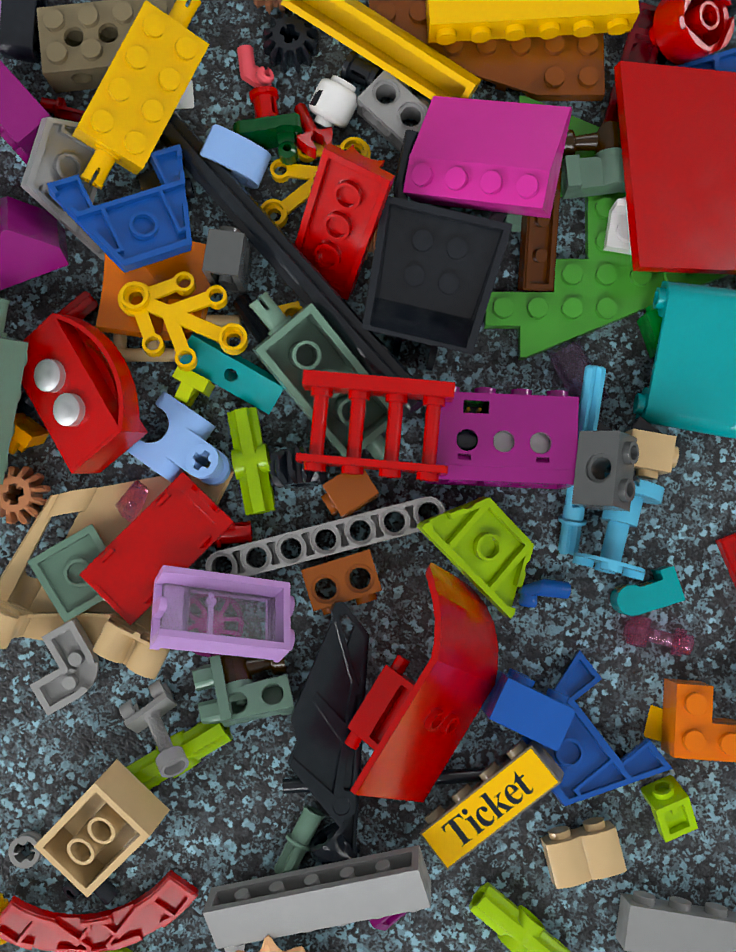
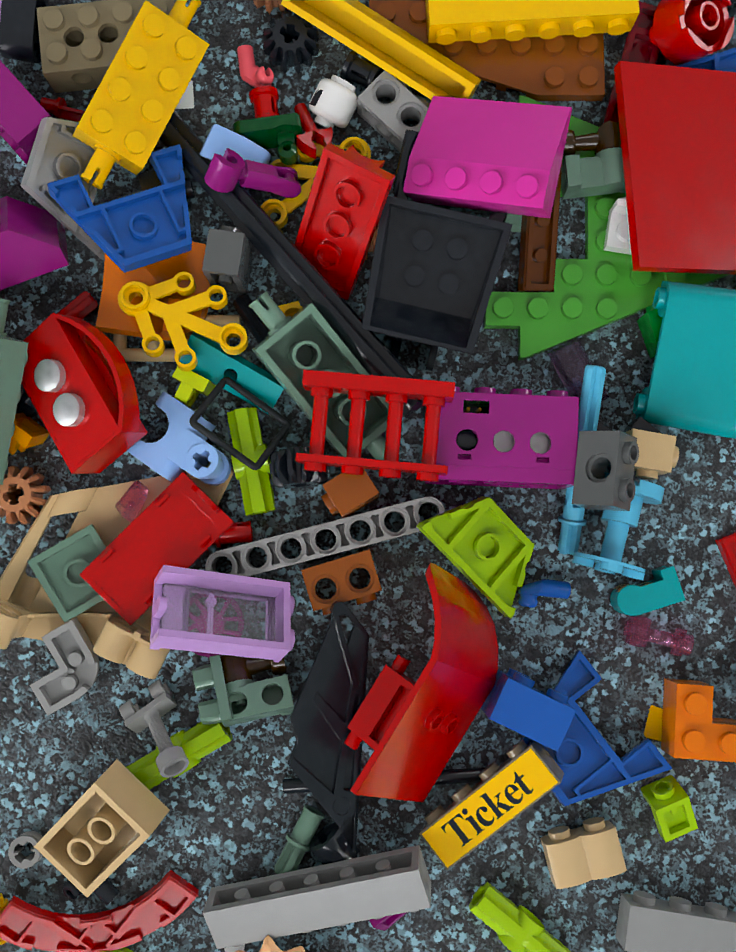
none -> black piece [189,377,291,470]
none -> magenta piece [204,148,302,198]

